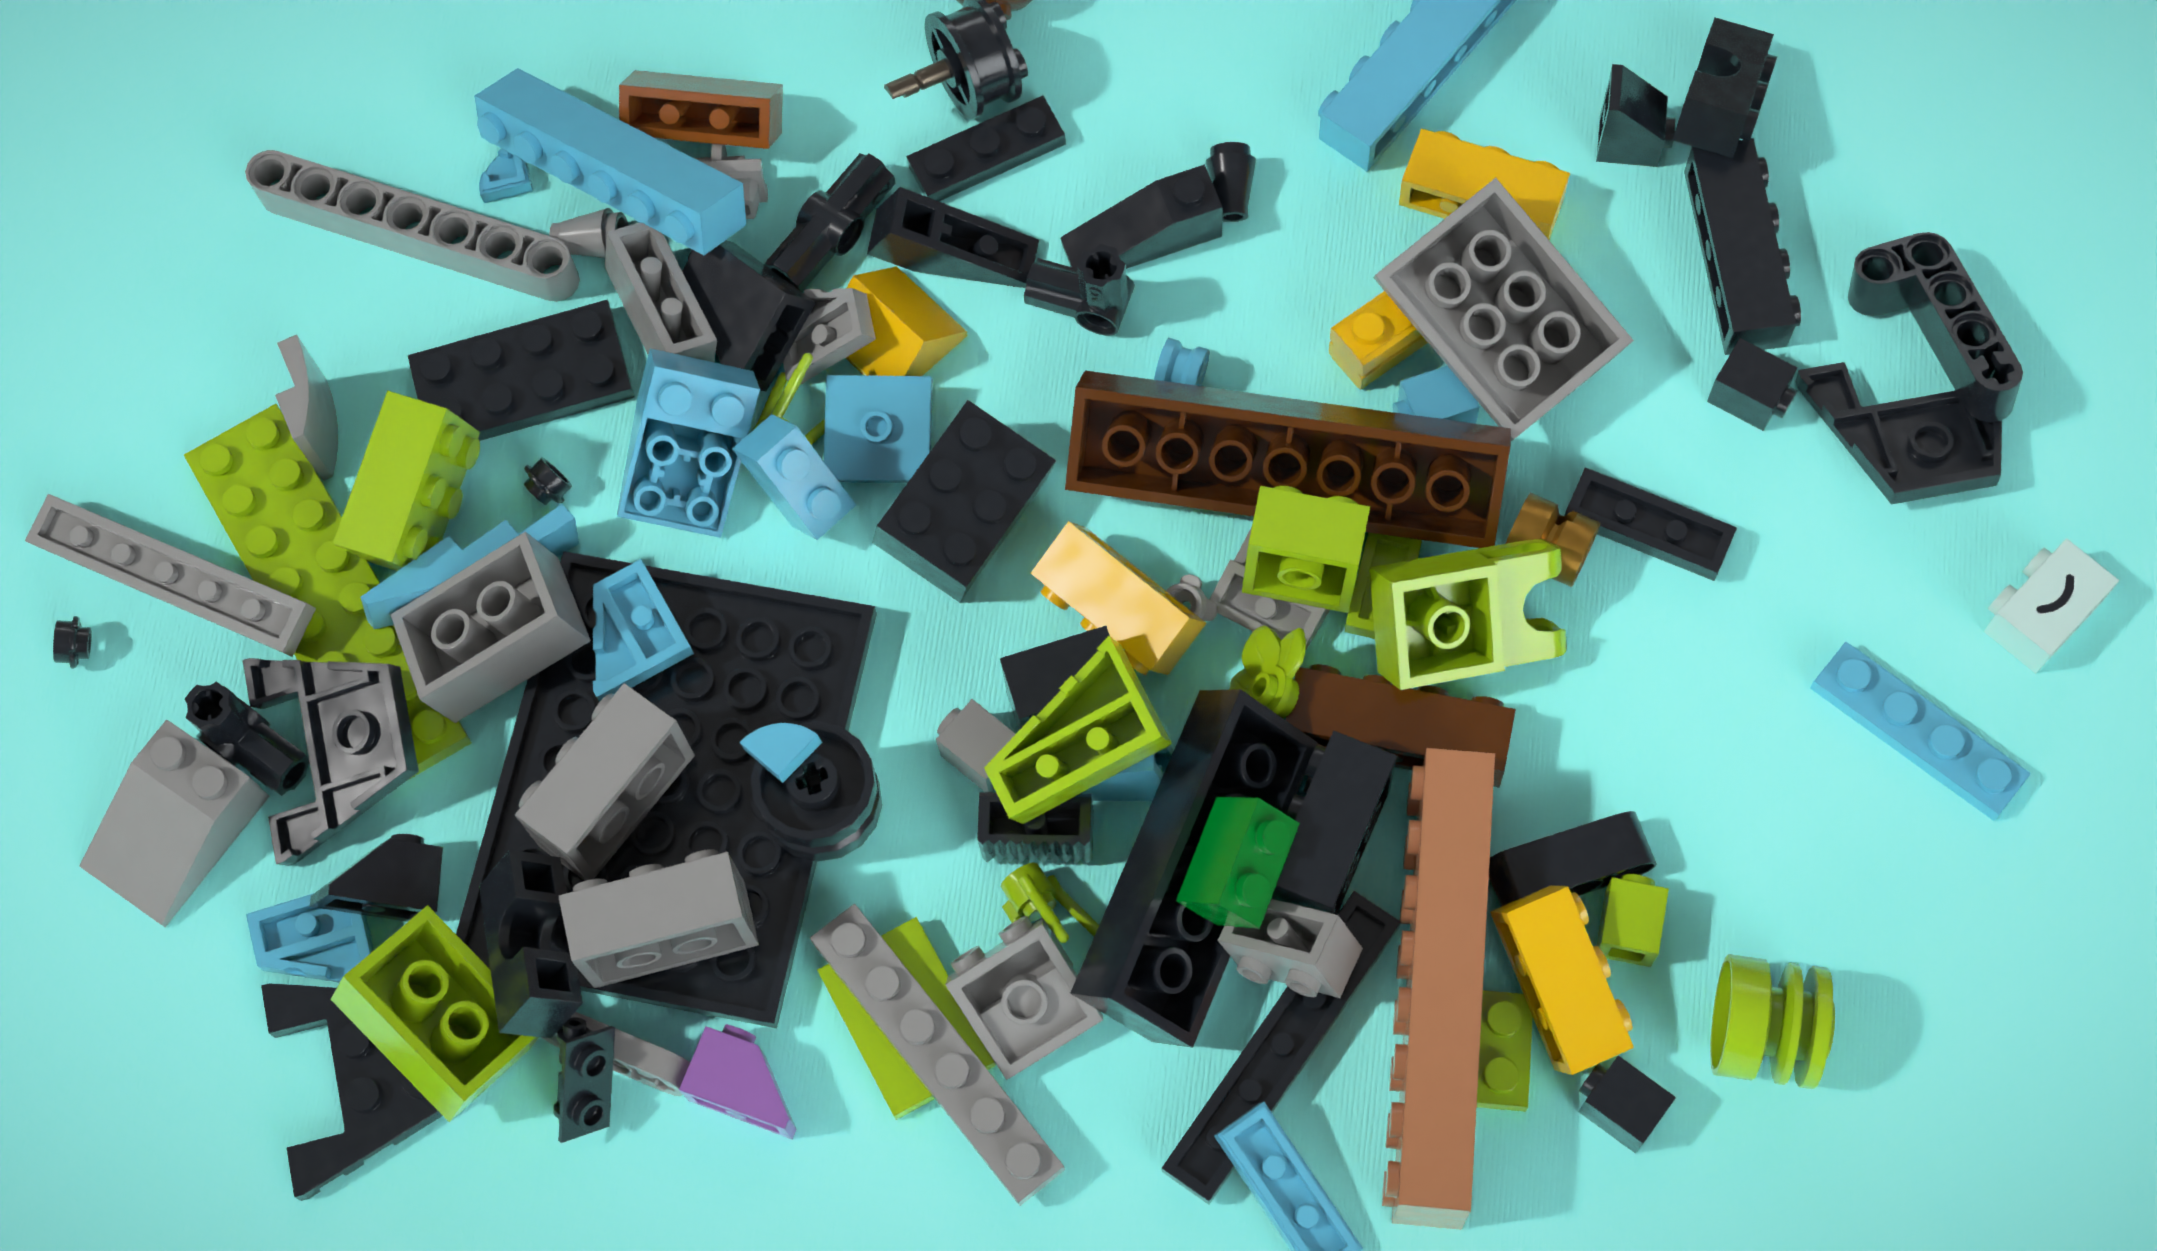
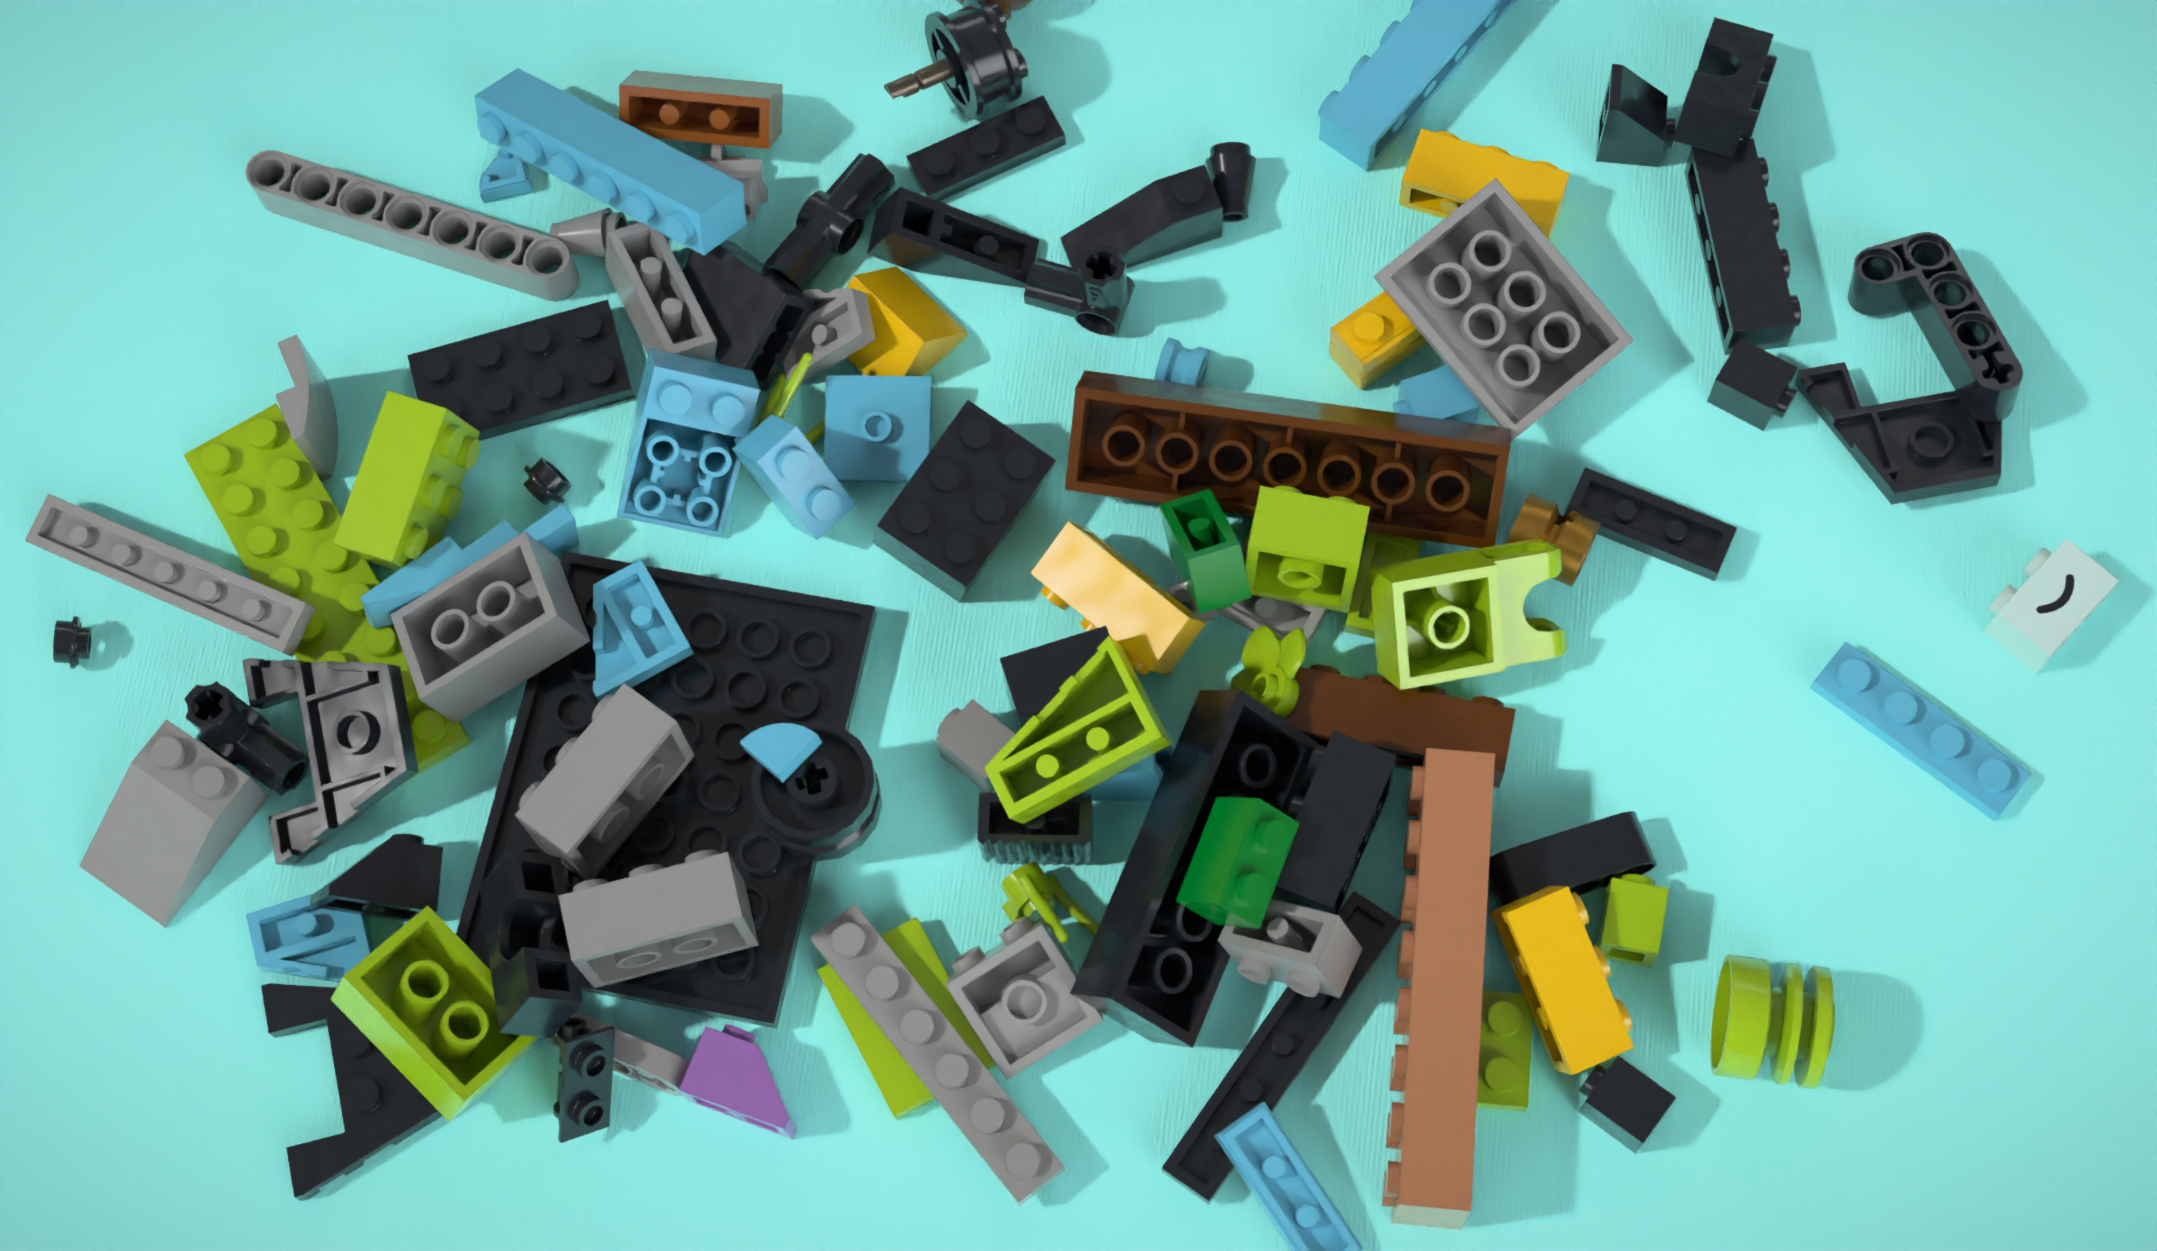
none -> green brick [1159,489,1252,614]

